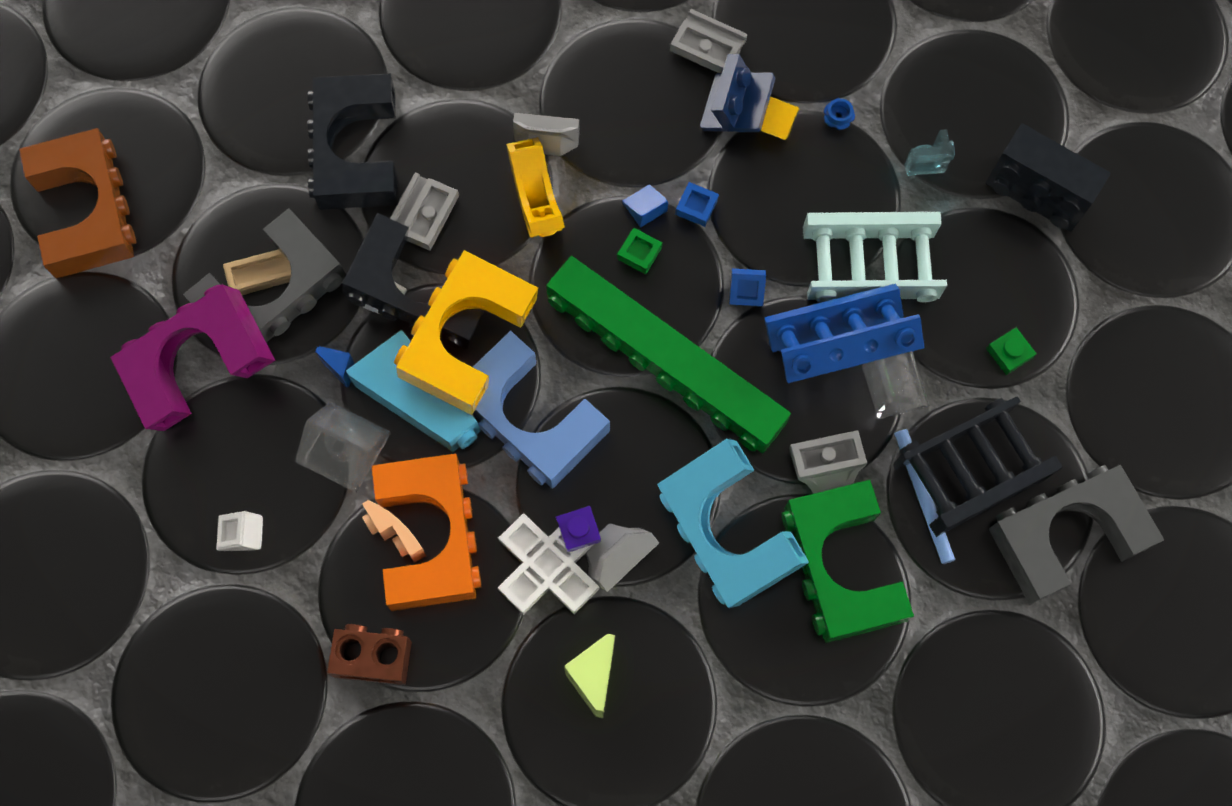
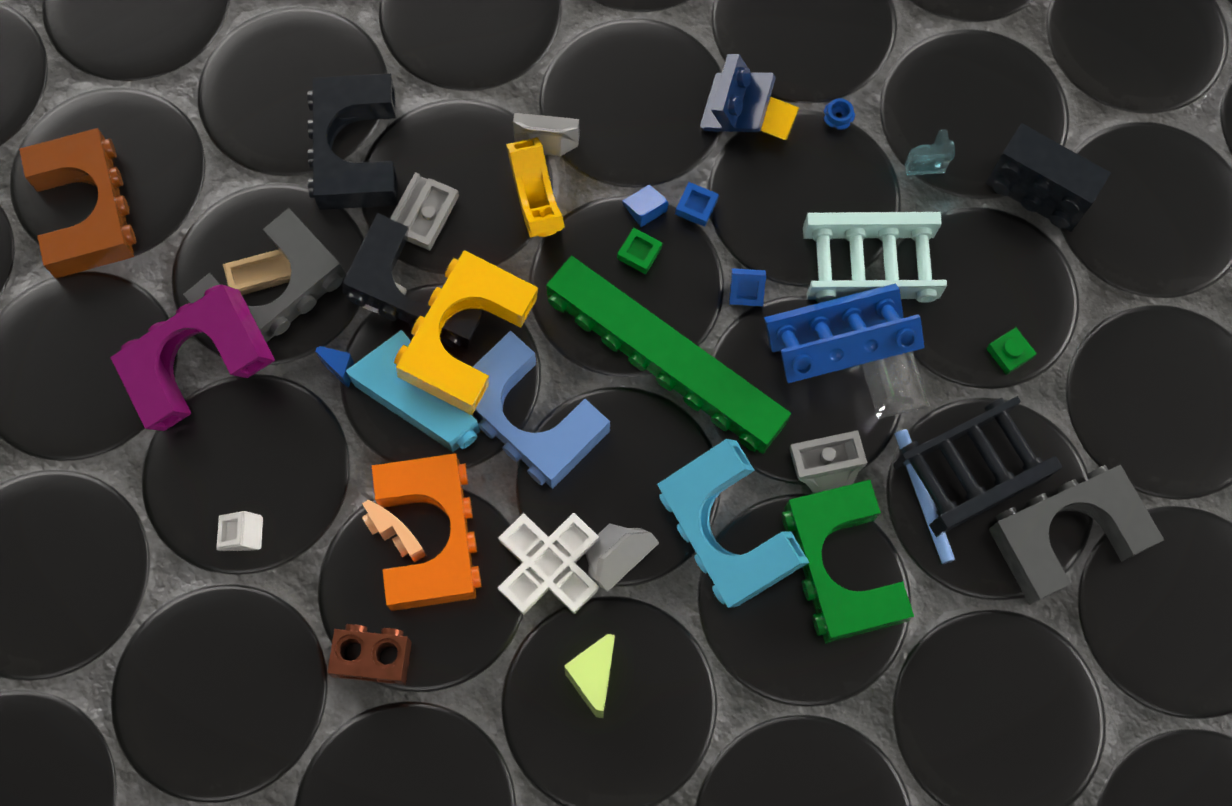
clear slope [295,402,391,493] -> none
dark purple plate [556,506,601,553] -> none
light grey plate [670,9,747,73] -> none

